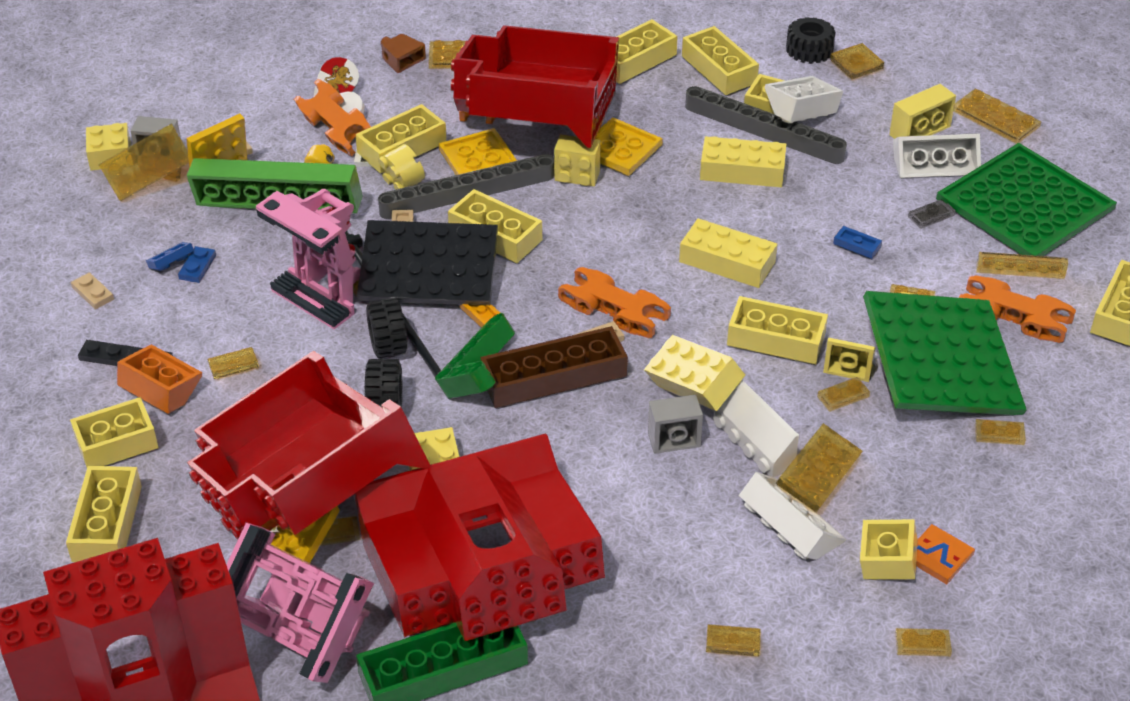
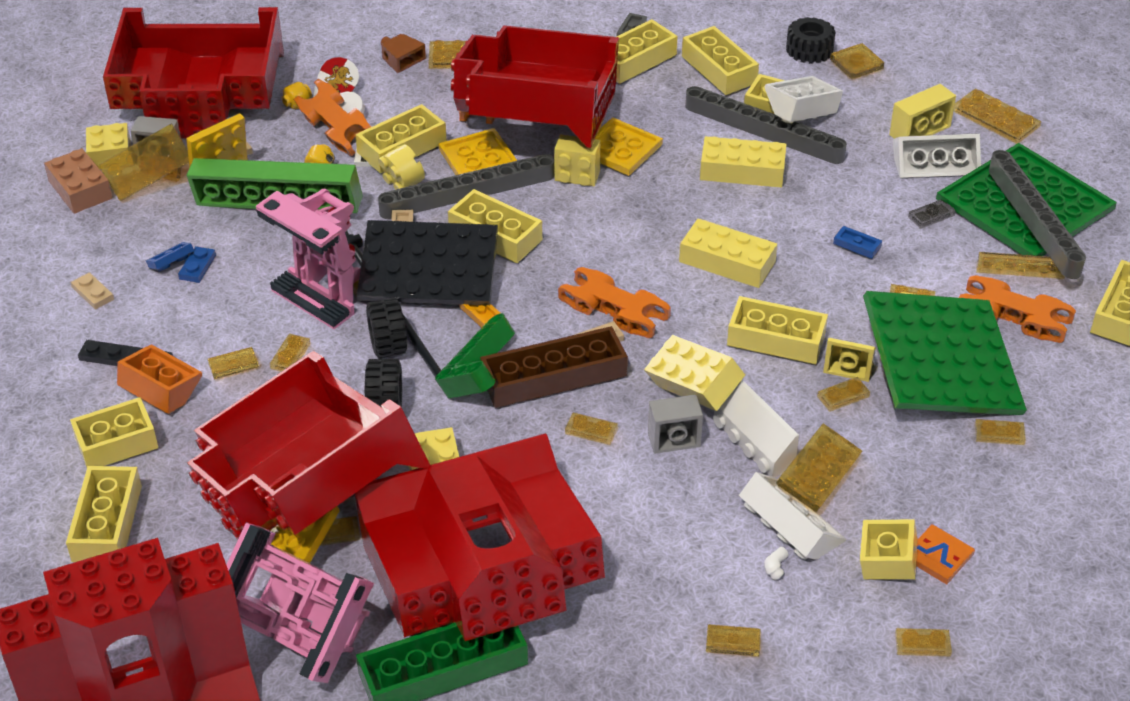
none -> nougat brick [44,148,112,214]
none -> red panel [103,7,284,139]
none -> clear yellow plate [270,333,310,372]
none -> yellow head [281,81,312,110]
none -> clear yellow plate [565,412,618,445]
none -> dark grey plate [617,13,647,36]
none -> white arm [764,547,789,580]
none -> dark grey beam [989,150,1086,279]

